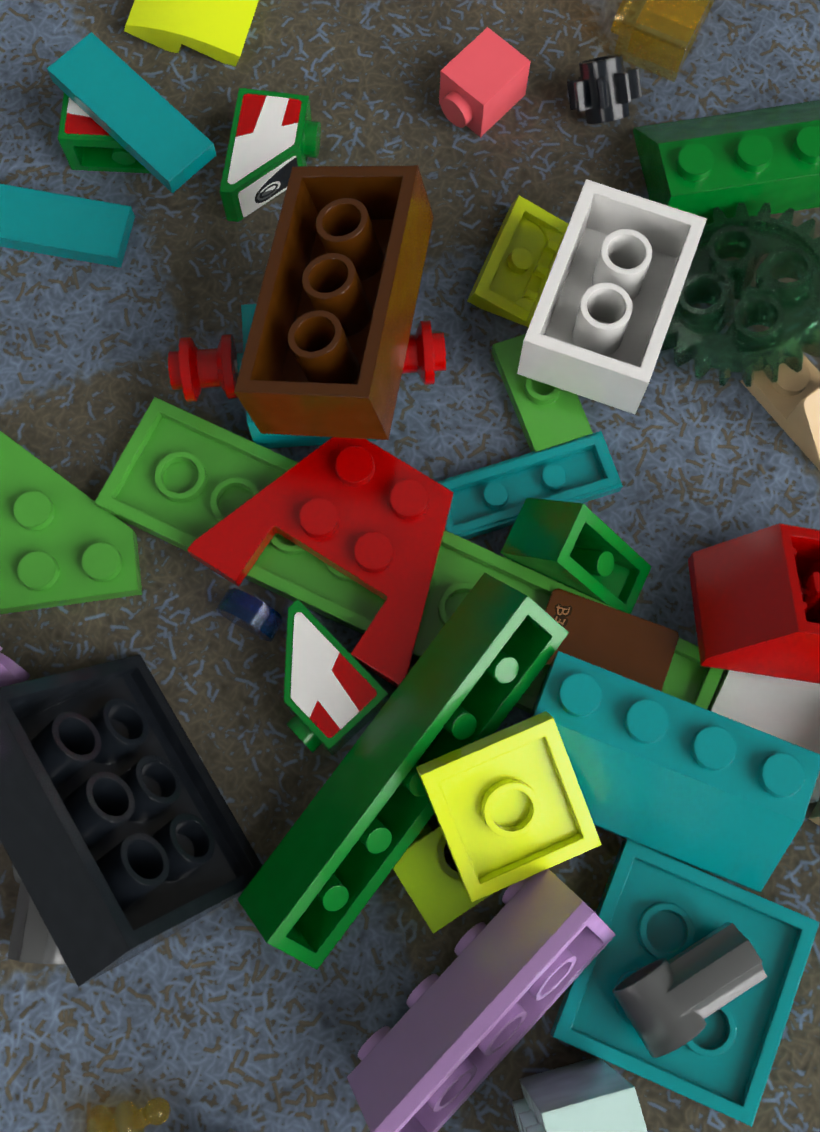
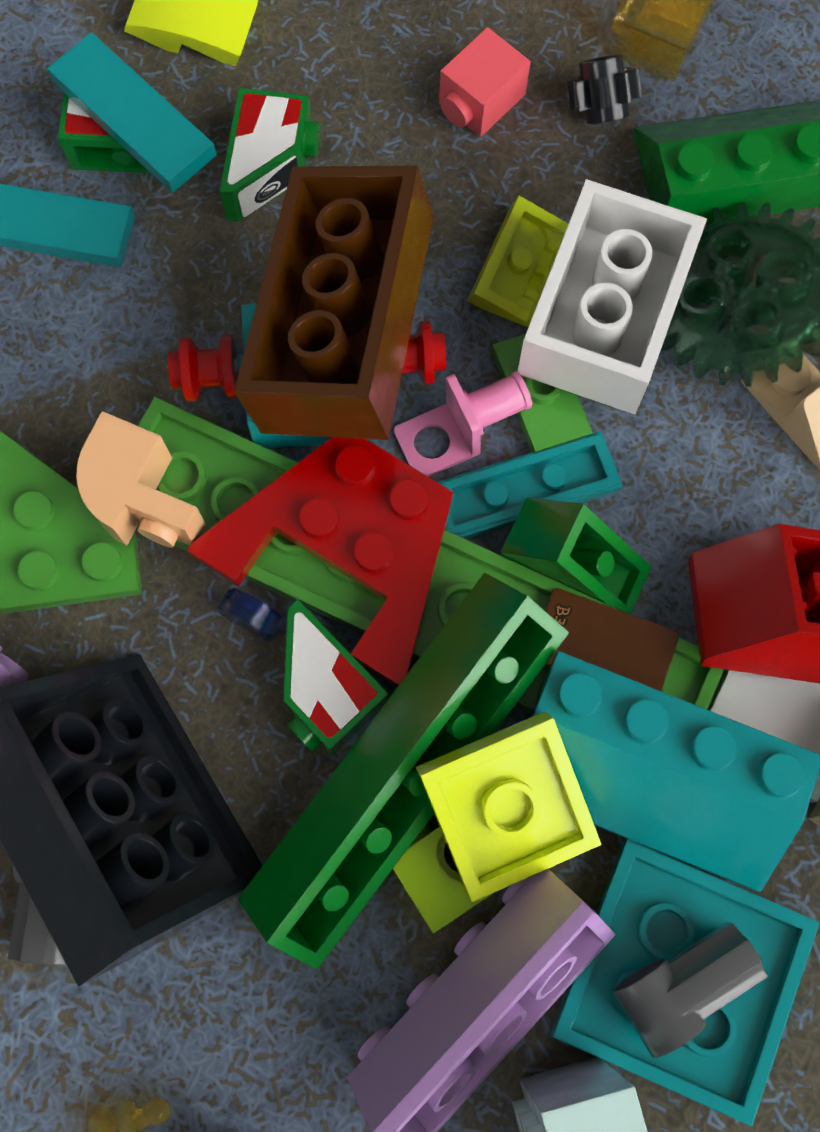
none -> light nougat brick [76,411,207,548]
none -> bright pink bracket [394,371,532,477]

